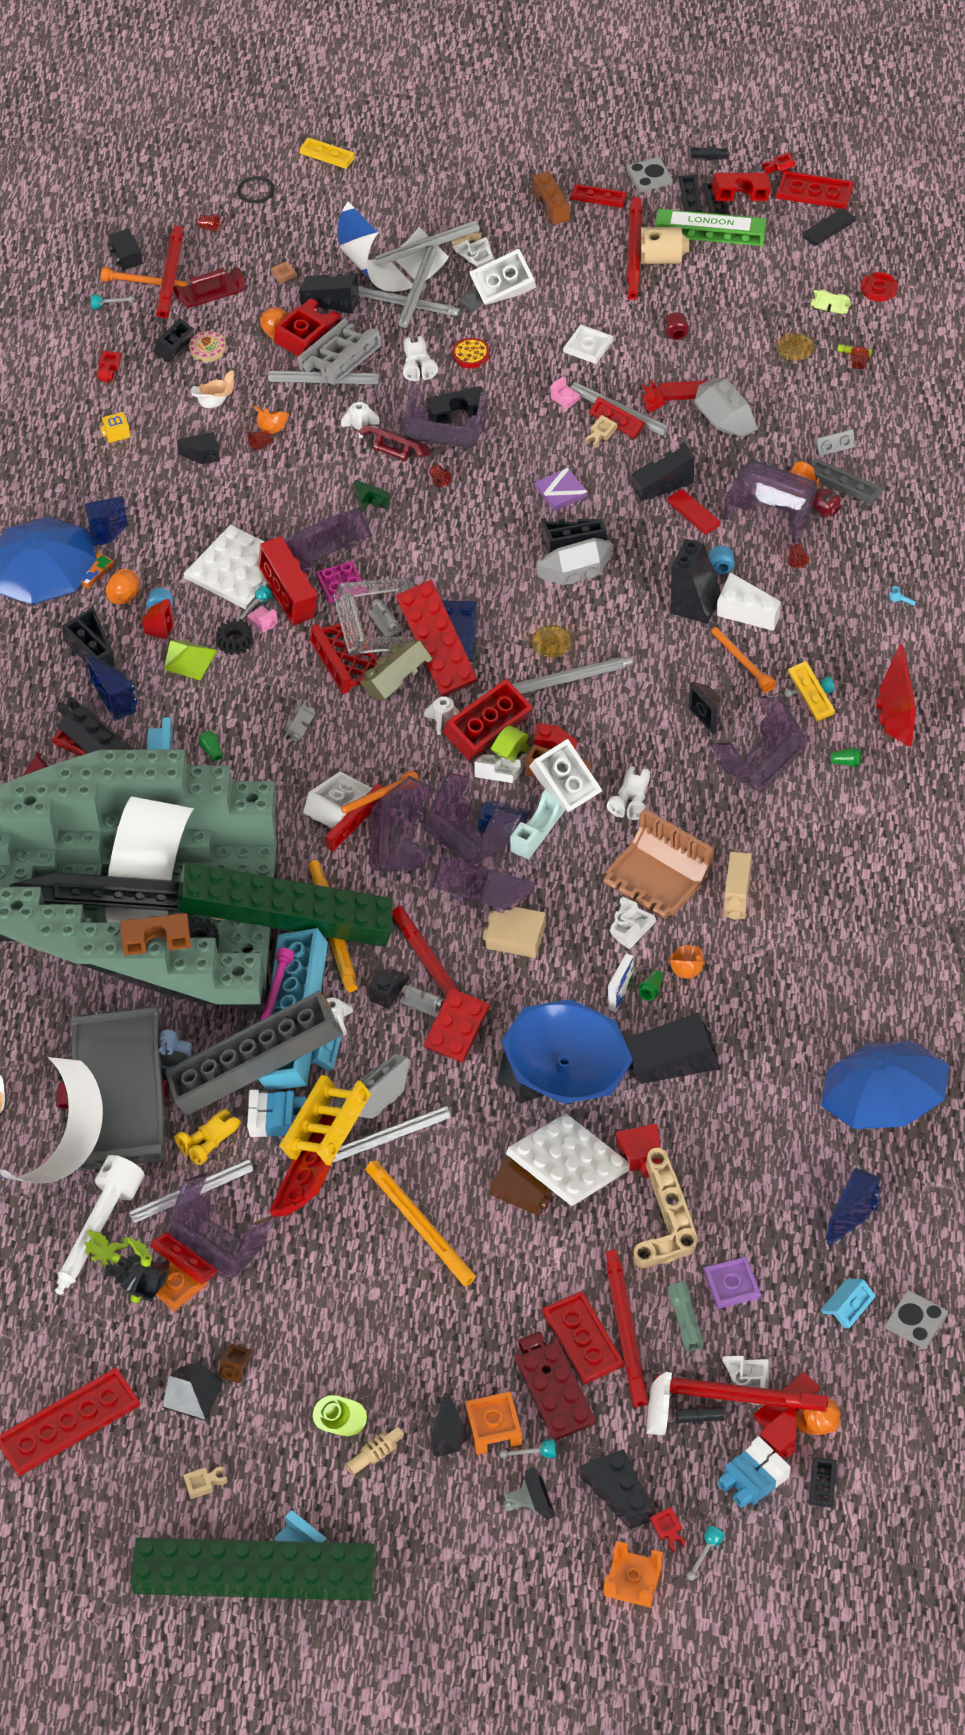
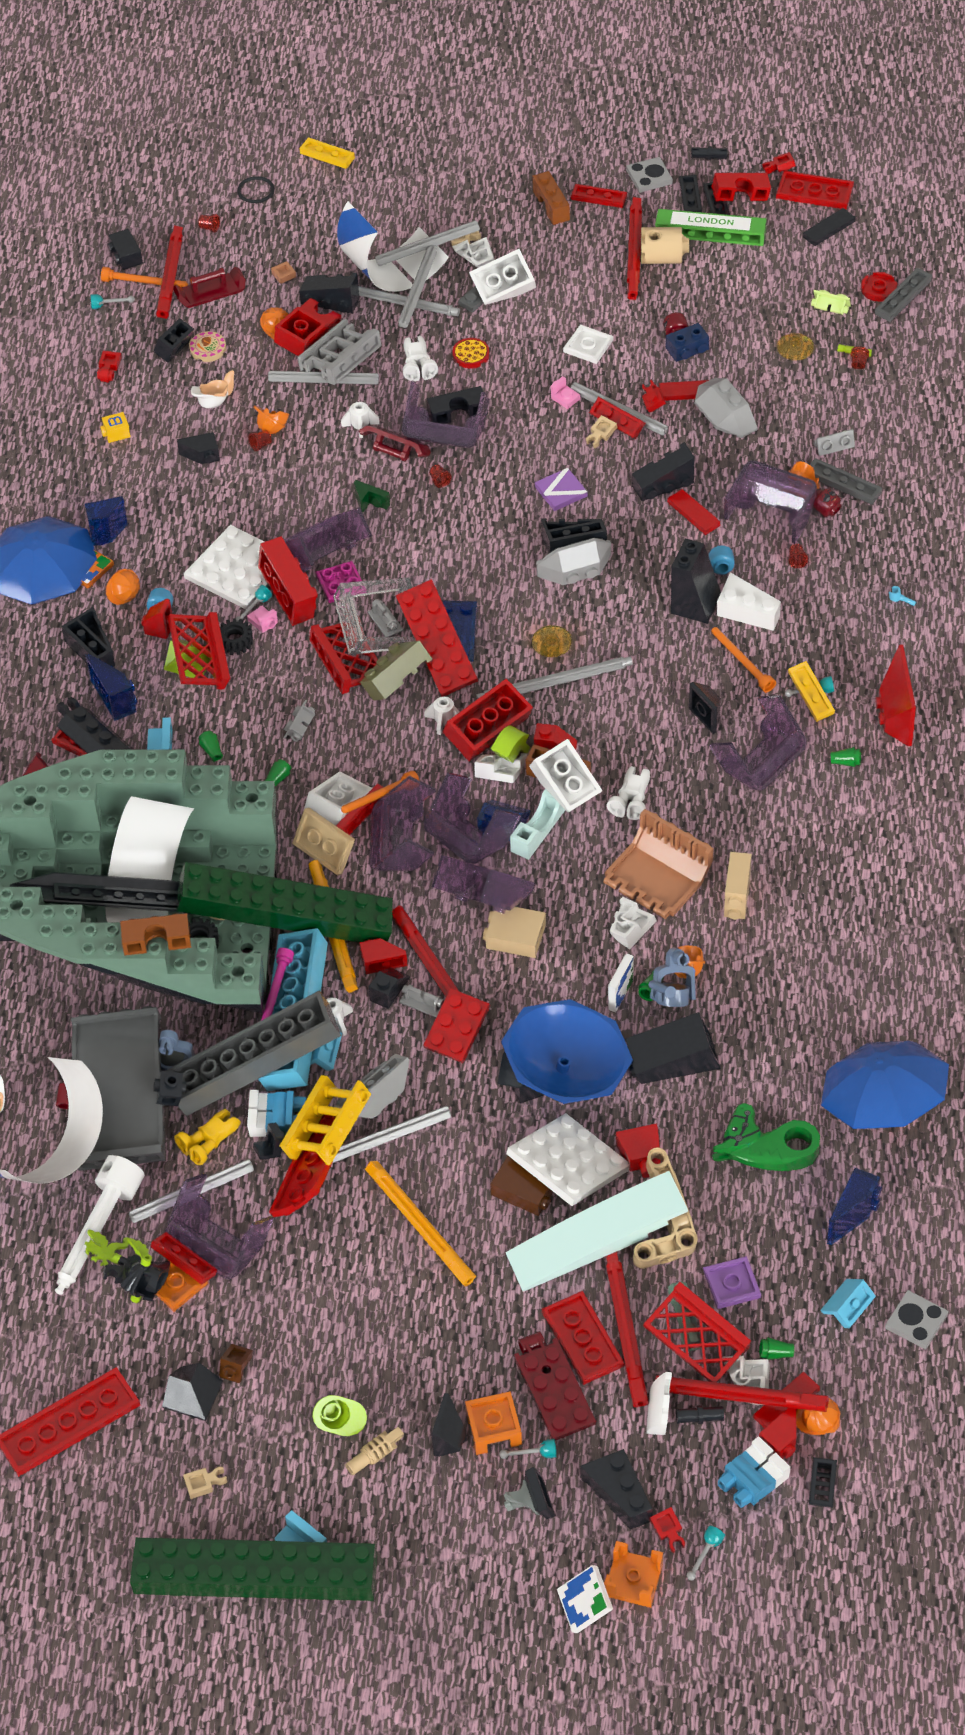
none -> black brick [153,1070,186,1106]
none -> red fence [168,612,230,690]
none -> black bracket [253,1122,285,1160]
none -> green cone [265,759,292,787]
none -> tan tile [292,808,355,876]
none -> red slope [359,938,408,975]
none -> light aqua slope [506,1171,688,1291]
none -> tile [557,1565,613,1633]
none -> red fence [643,1282,751,1382]
none -> sand blue piece [648,947,696,1007]
none -> dark blue brick [666,323,709,362]
none -> green animal [712,1103,820,1171]
none -> green cone [759,1337,794,1360]
none -> dark grey plate [875,268,932,322]

